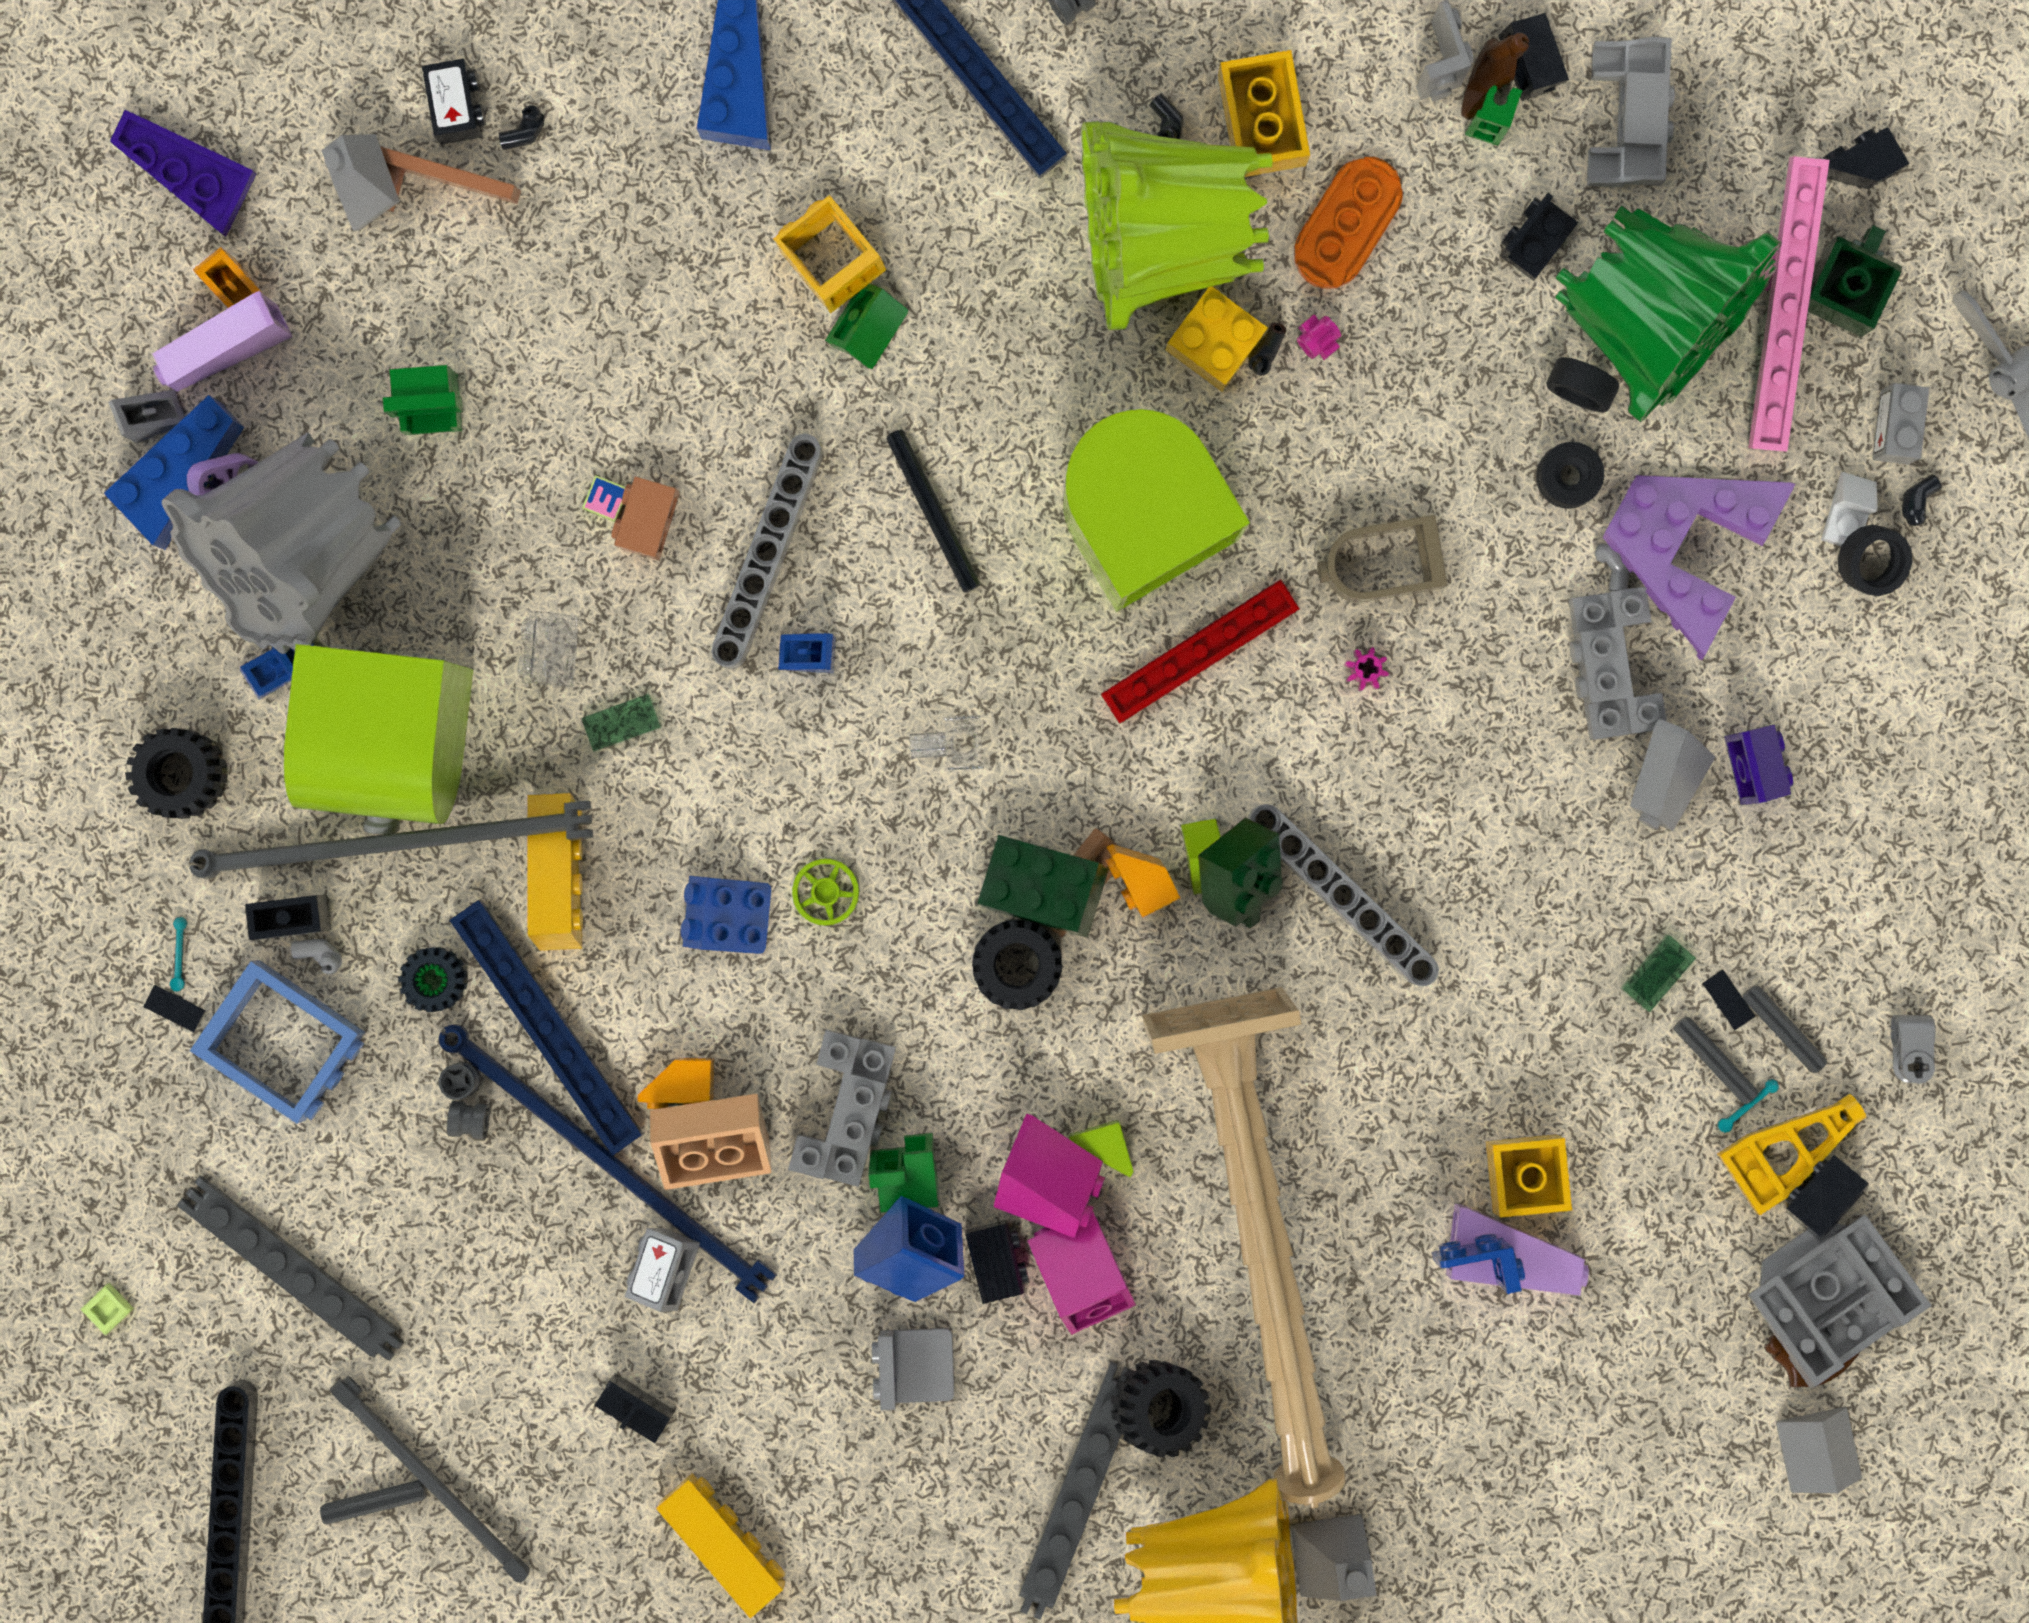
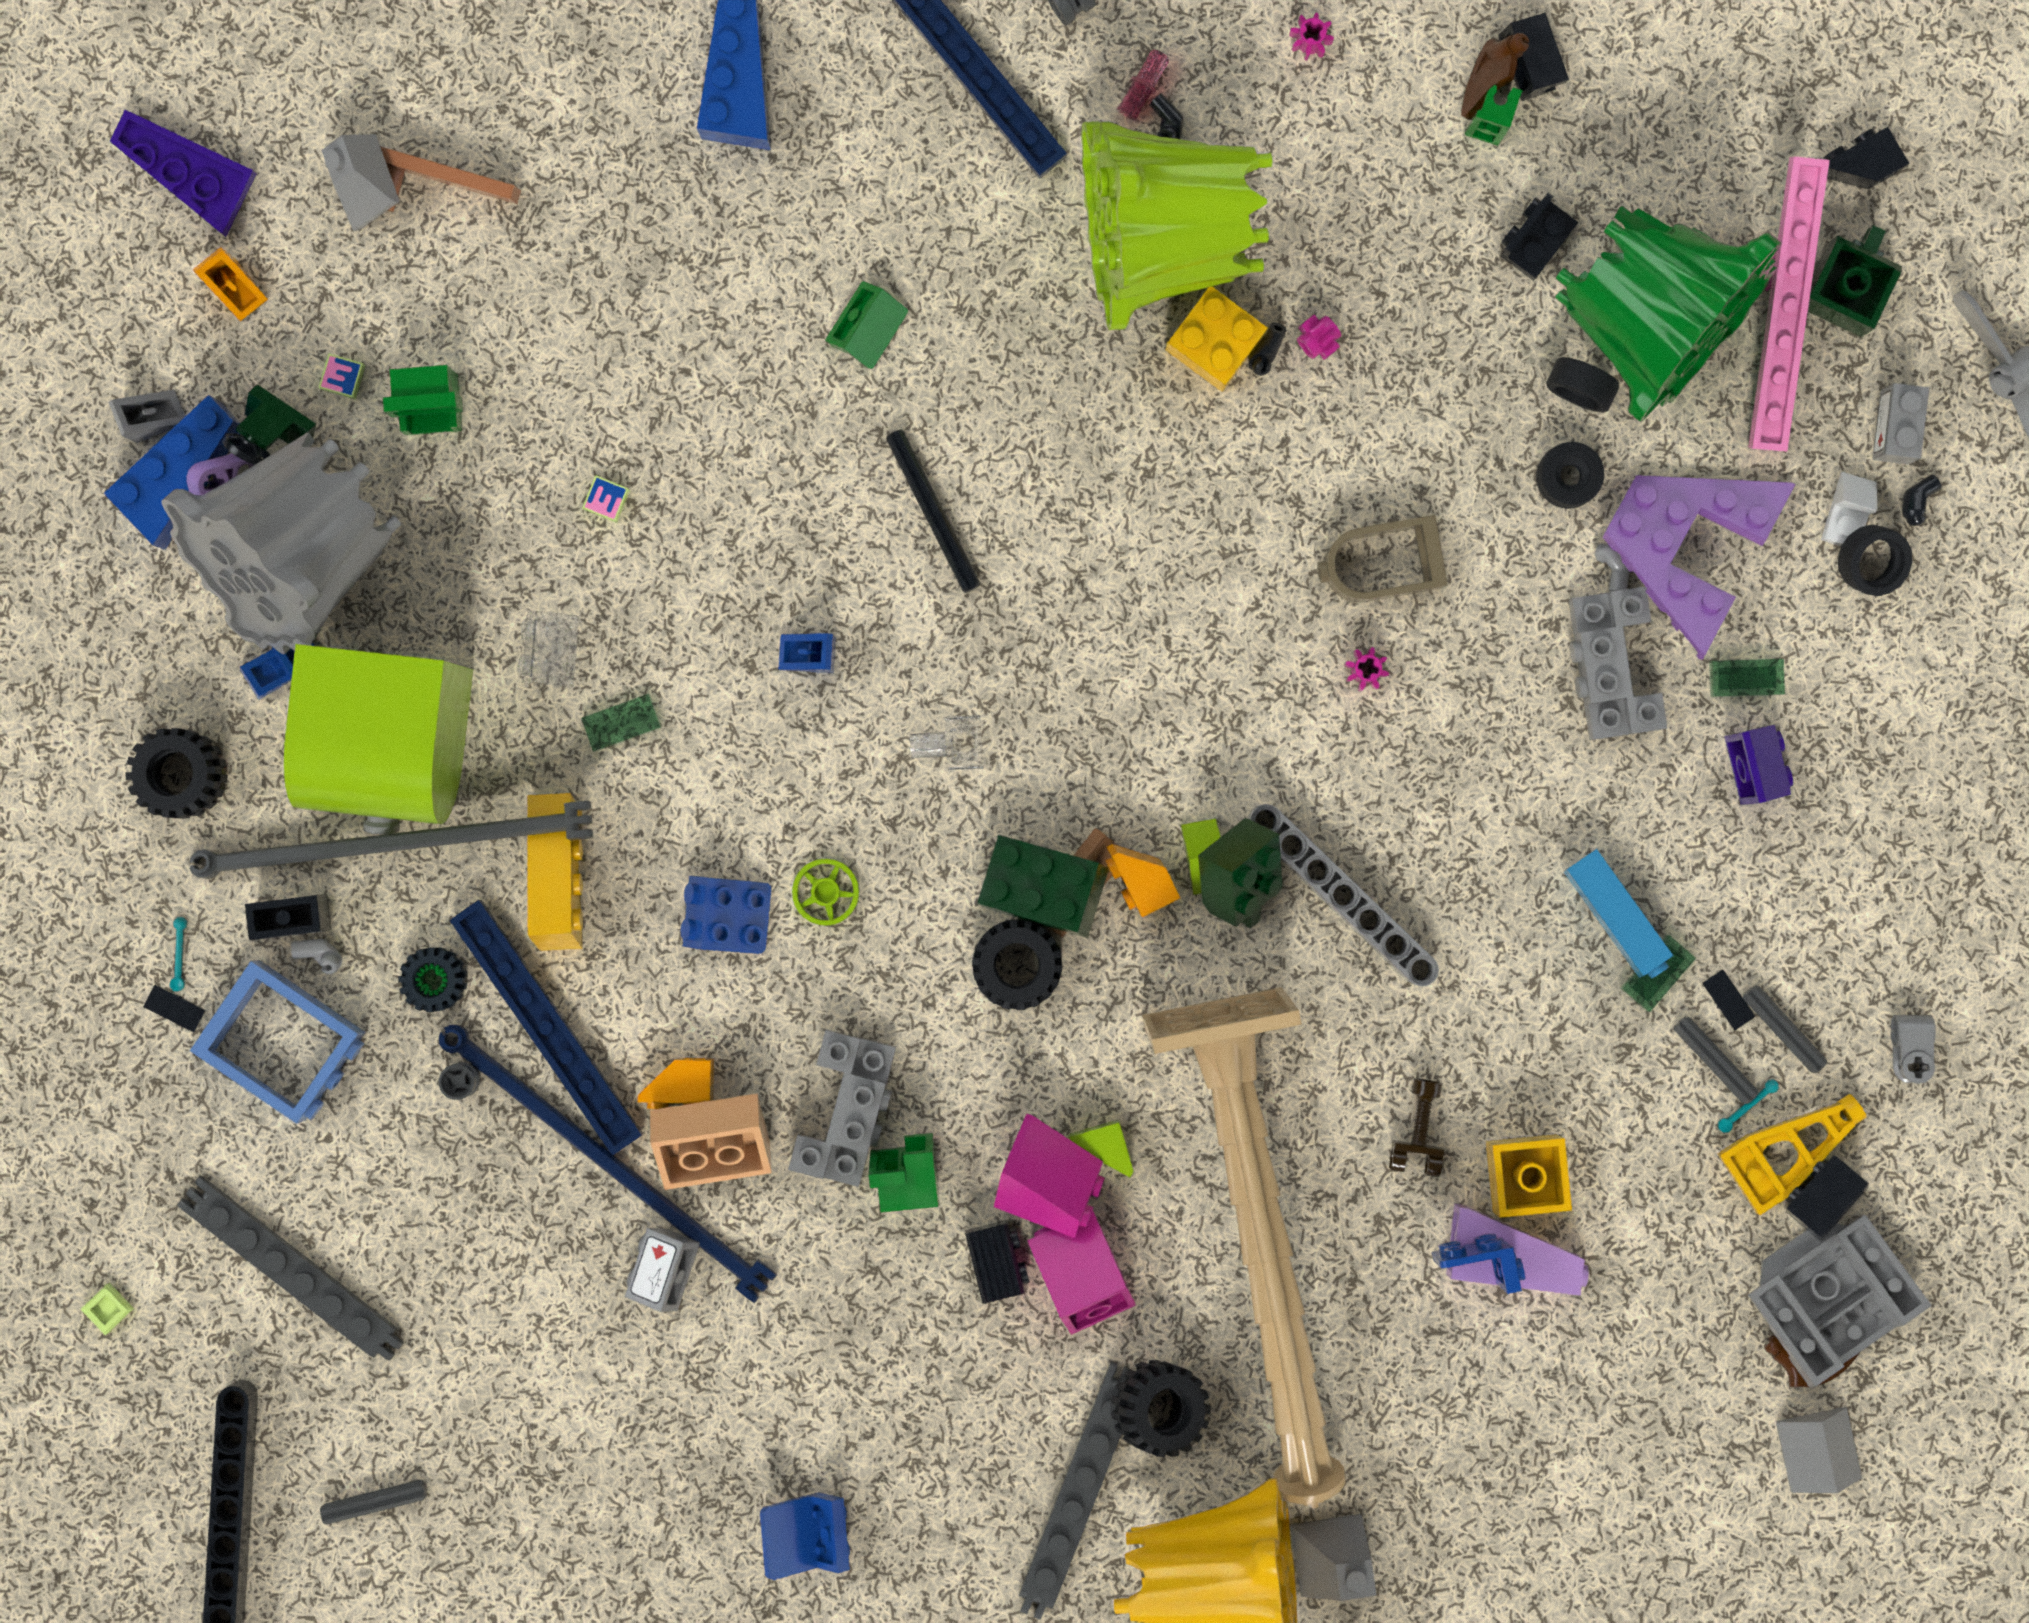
lavender slope [152,291,293,392] -> none
dark grey hinge [329,1376,530,1583] -> none
brick [422,58,486,145] -> none
dark grey wheel [447,1100,490,1140] -> none
black arm [499,105,545,150] -> none
black panel [594,1373,675,1443] -> none
nougat brick [611,476,680,561] -> none
yellow brick [656,1473,785,1619] -> none
light grey beam [711,434,823,669] -> none
yellow window [773,195,886,314] -> none
blue slope [853,1196,965,1302] -> none
light grey bracket [872,1328,954,1410] -> none
lime brick [1063,409,1250,612] -> none
red tile [1100,579,1300,724] -> none
yellow brick [1217,50,1310,177] -> none
orange tile [1294,157,1403,289] -> none
light grey bracket [1416,0,1473,101] -> none
light grey bracket [1587,37,1675,188] -> none
light grey slope [1630,718,1716,831] -> none
none -> dark green piece [222,384,316,465]
none -> tile [319,354,365,400]
none -> blue bracket [760,1492,850,1580]
none -> clear pink axle [1116,49,1169,121]
none -> dark pink gear [1289,12,1334,61]
none -> dark brown bar [1389,1078,1444,1177]
none -> dark azure brick [1564,849,1673,979]
none -> clear green tile [1709,659,1785,697]

